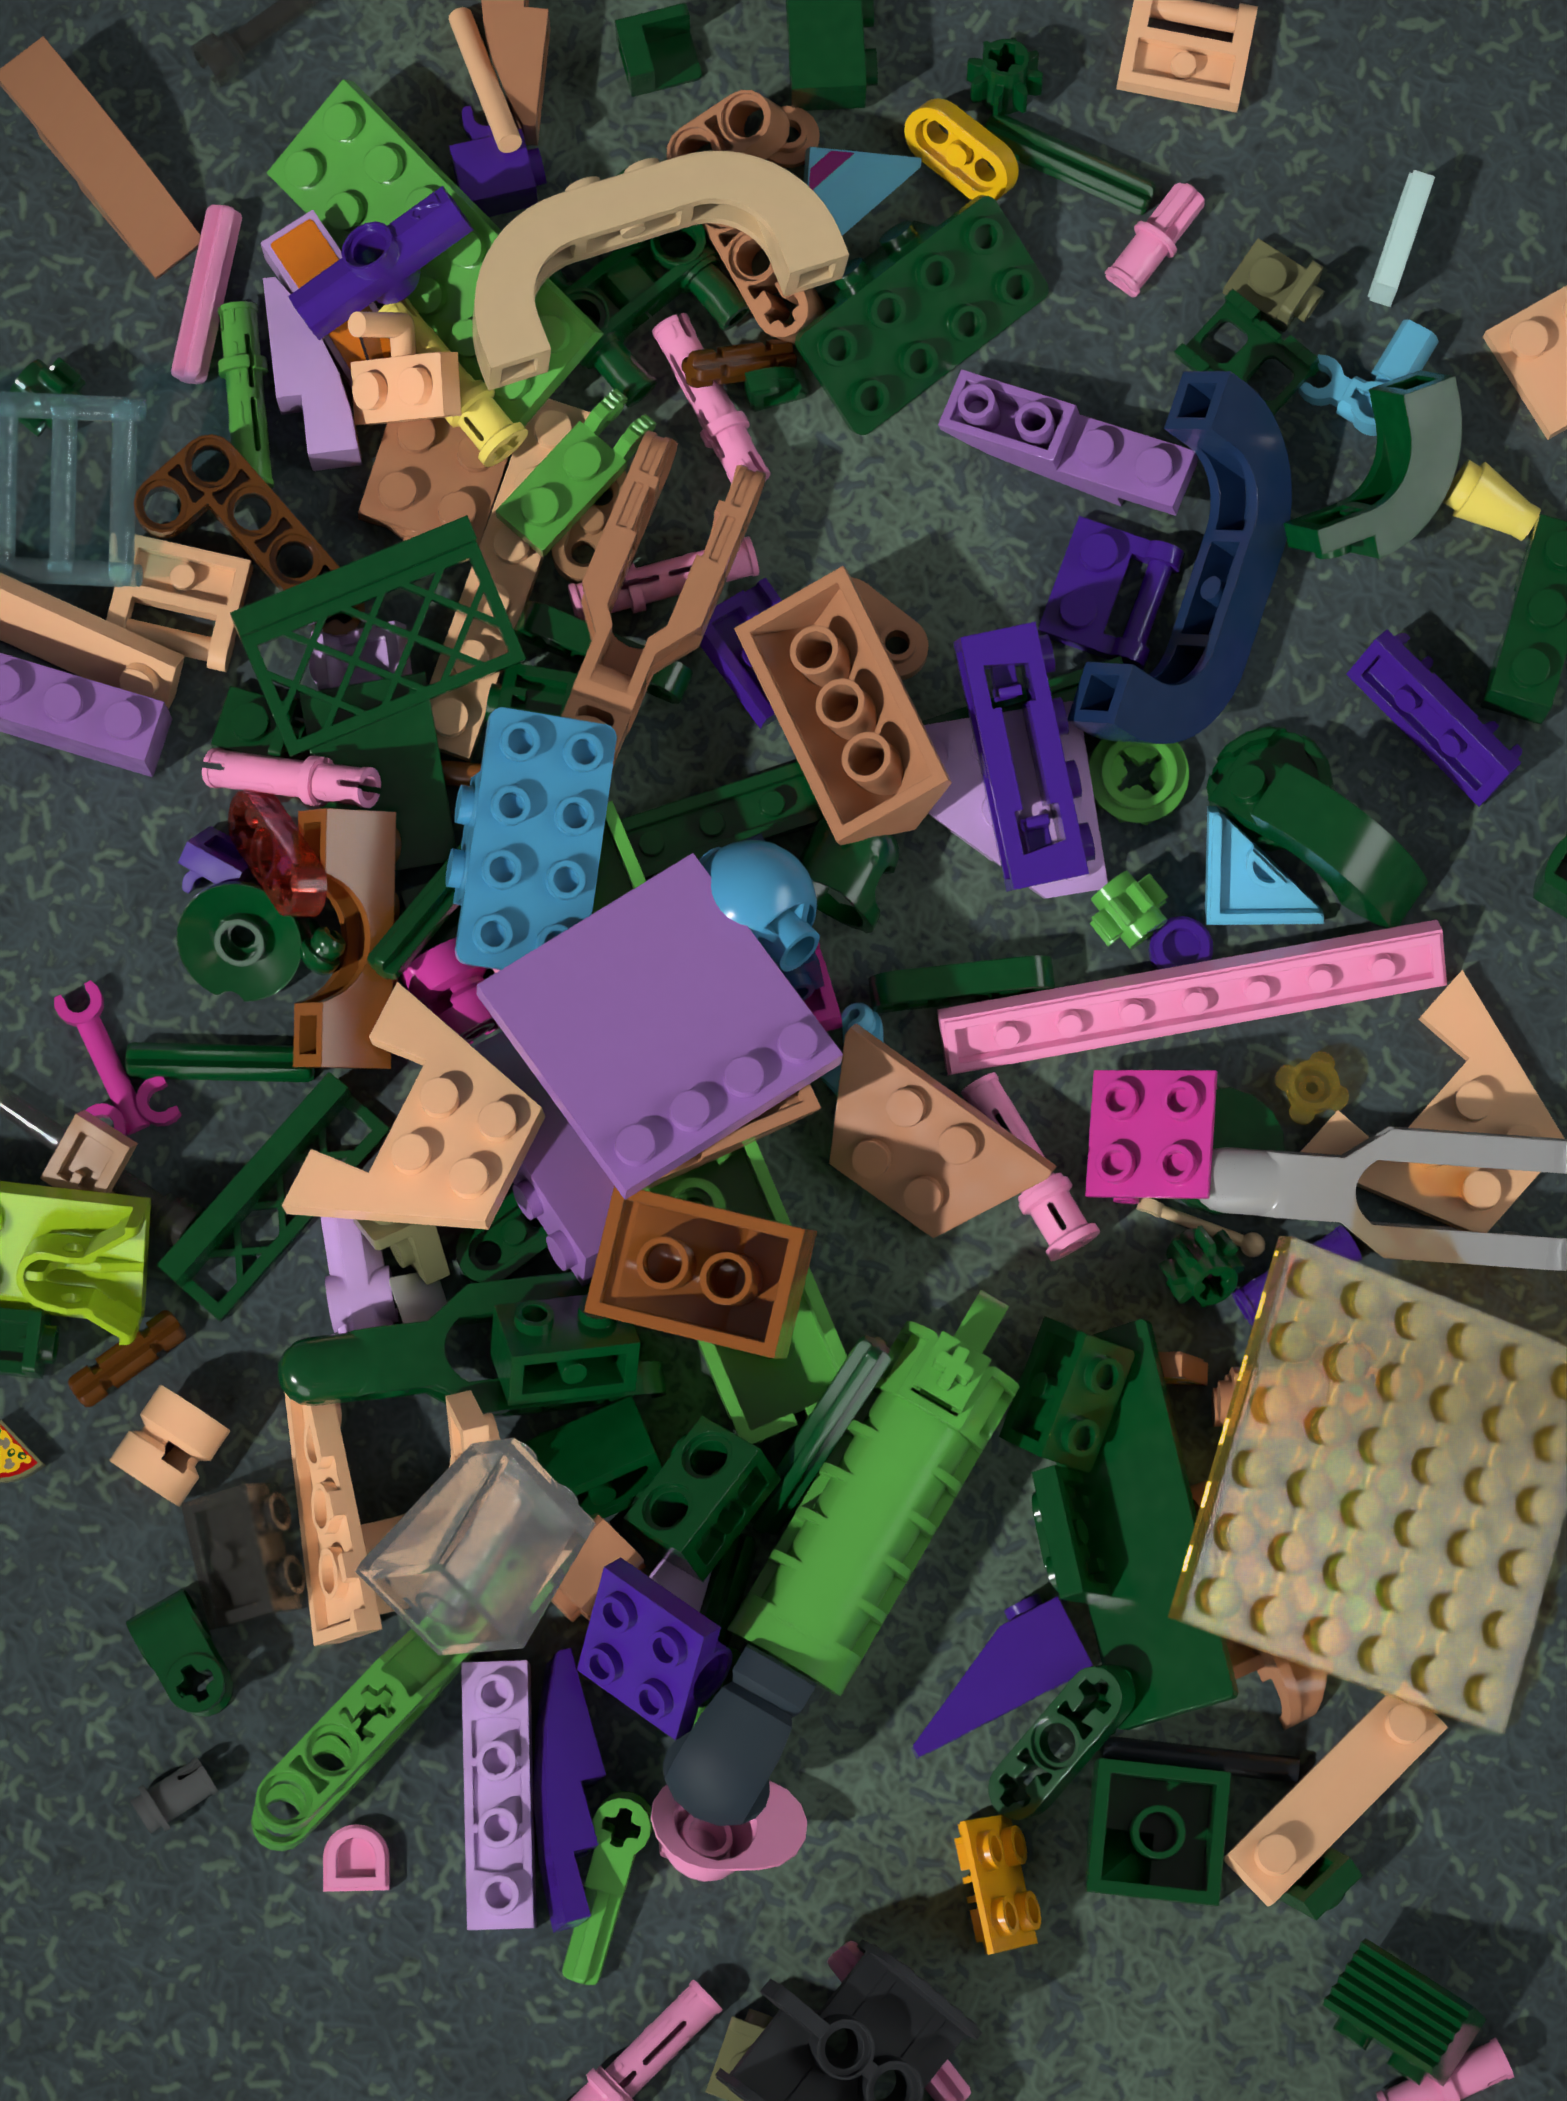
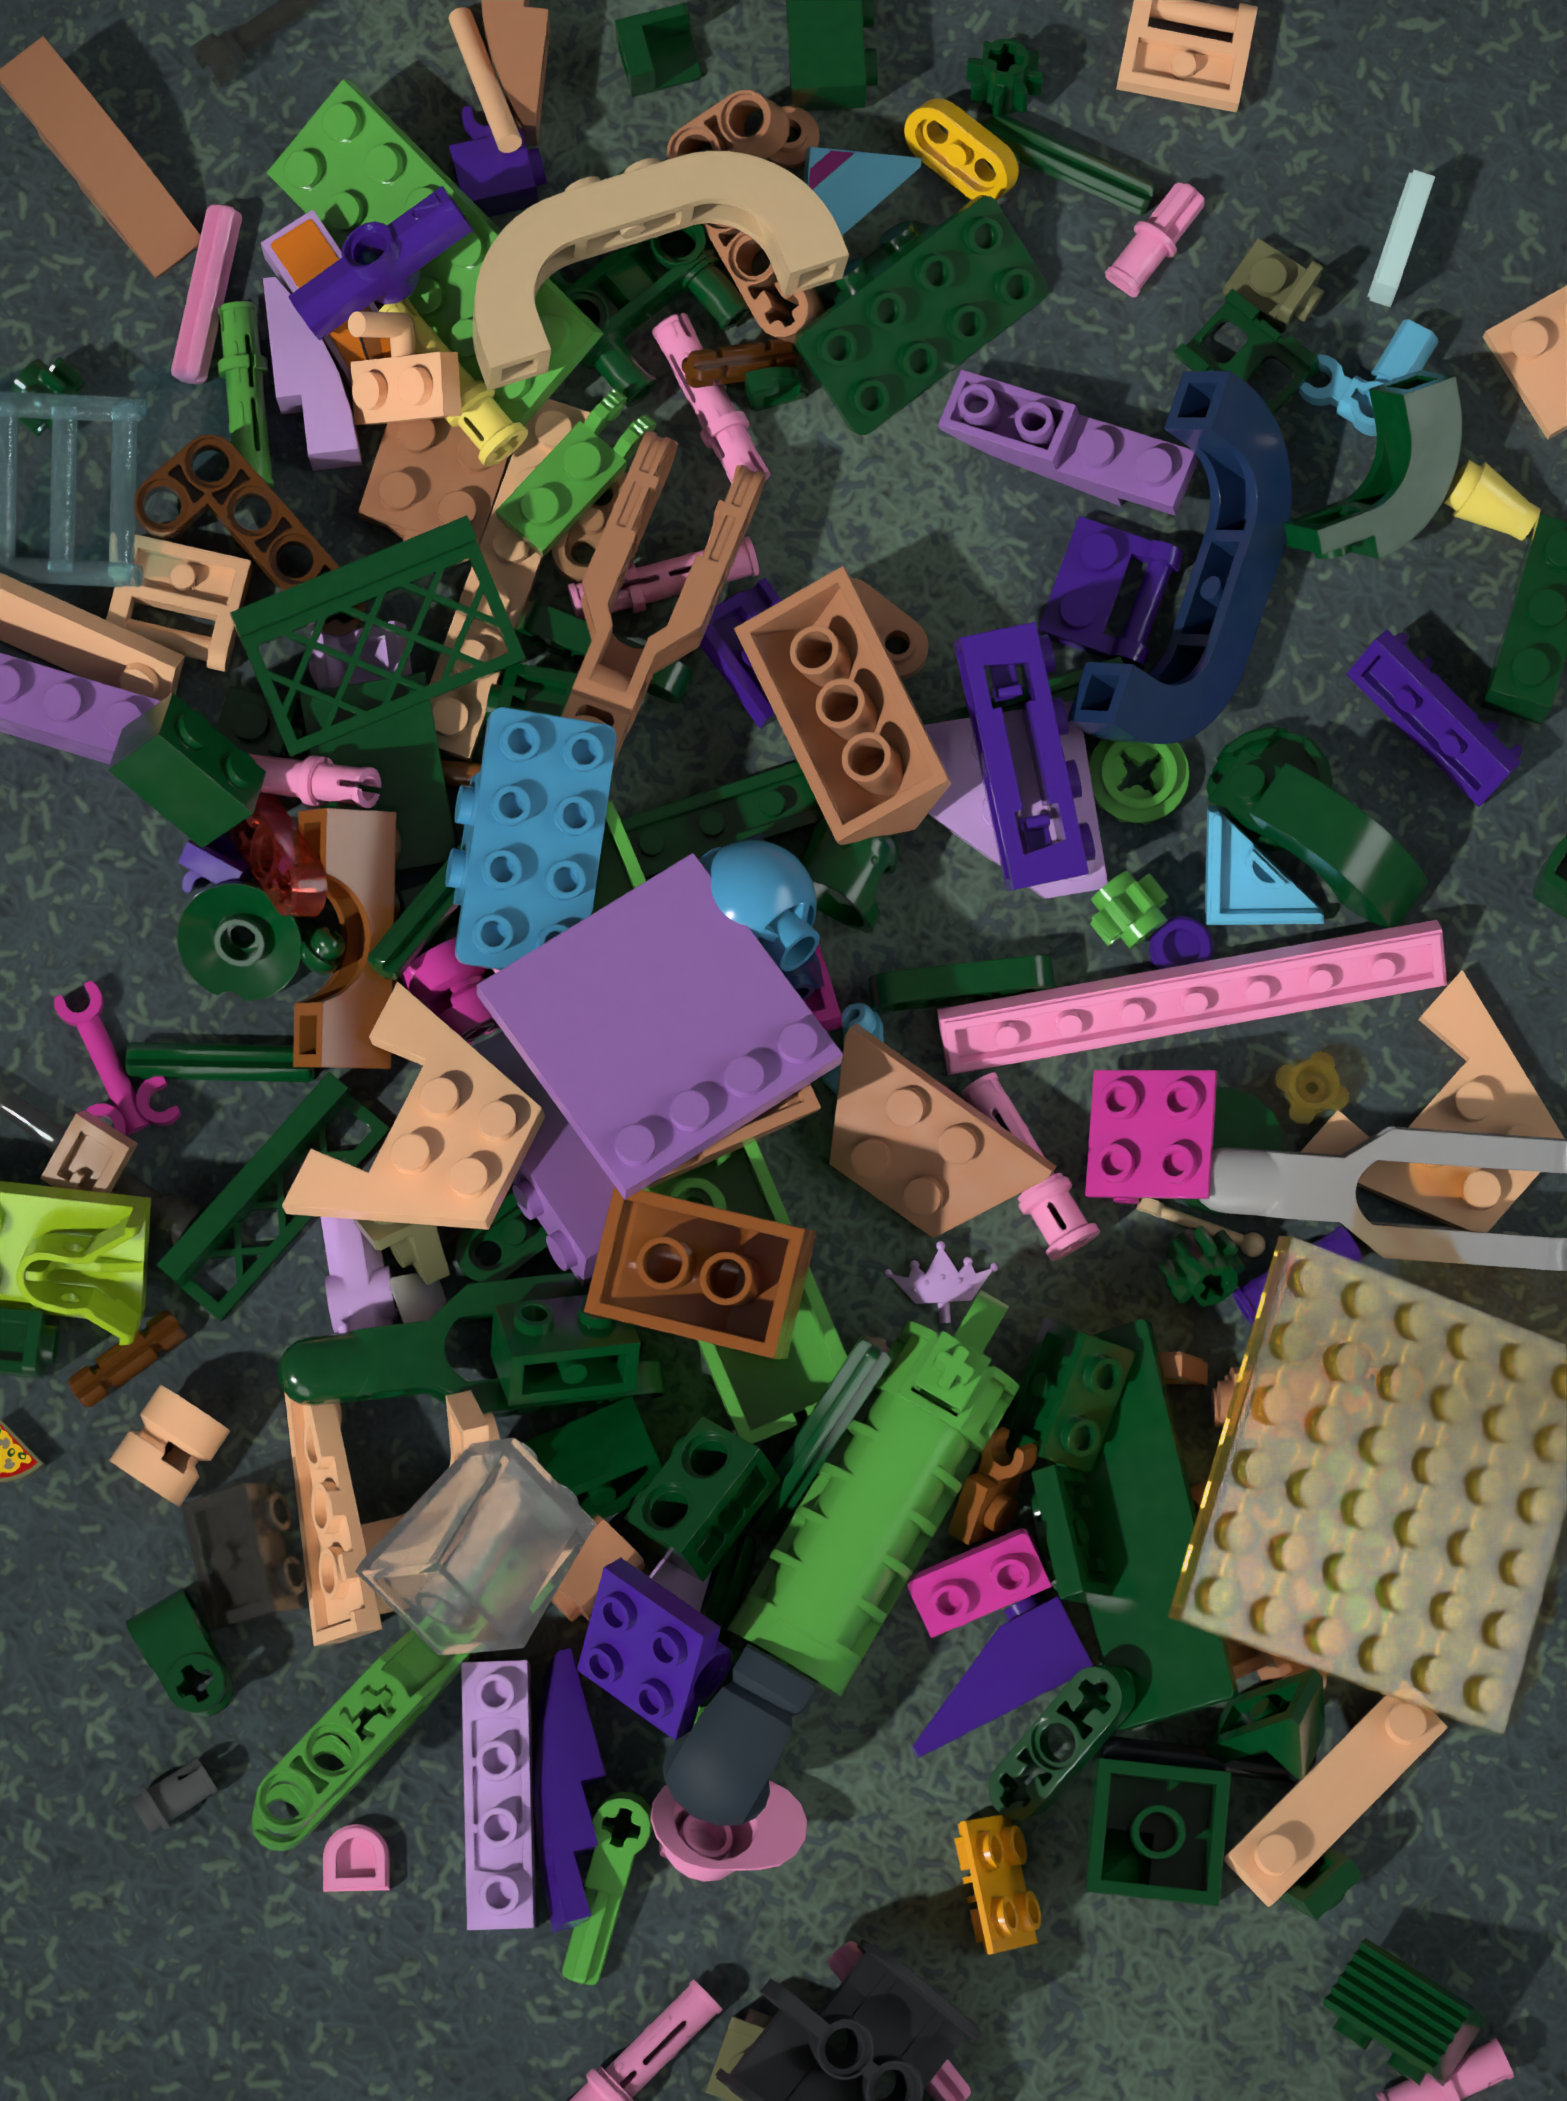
none -> dark green brick [108,693,266,848]
none -> lavender piece [884,1241,998,1323]
none -> dark pink bracket [906,1528,1052,1638]
none -> dark orange plate [948,1427,1037,1545]
none -> dark green slope [1205,1668,1325,1780]

